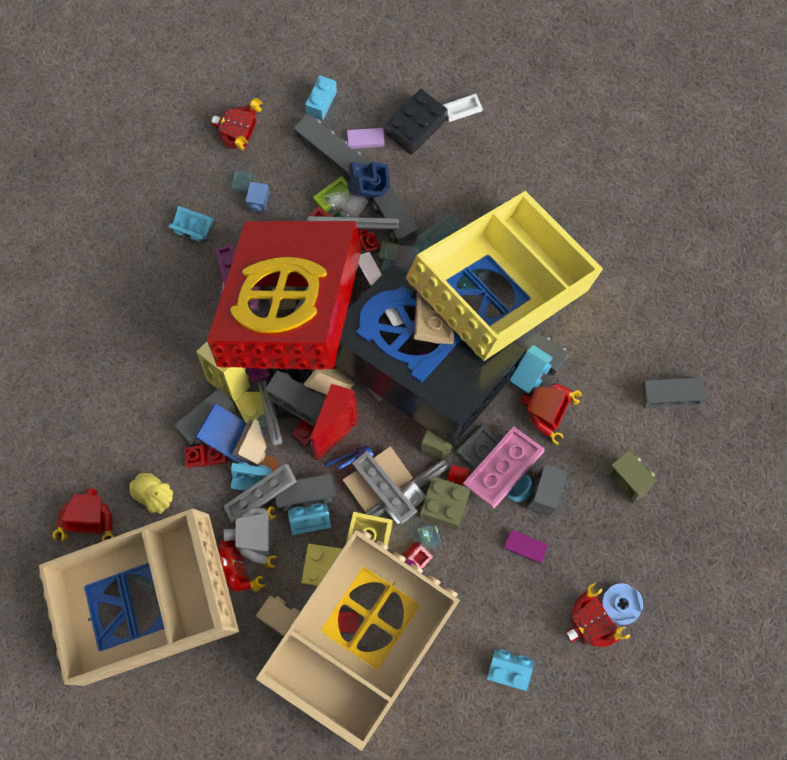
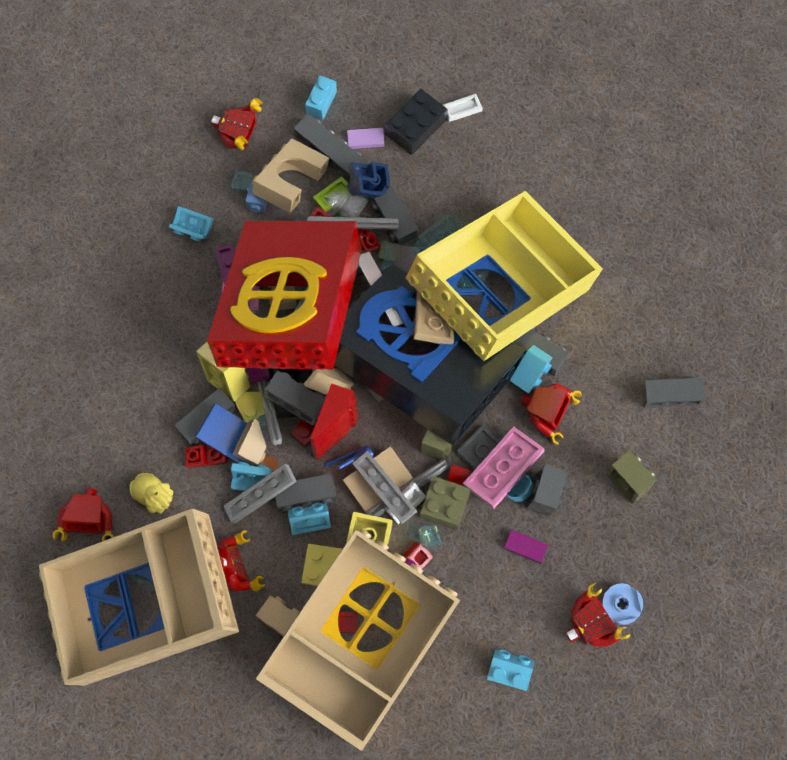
light grey torso [224,506,277,568] -> none
none -> tan arch [251,139,329,213]

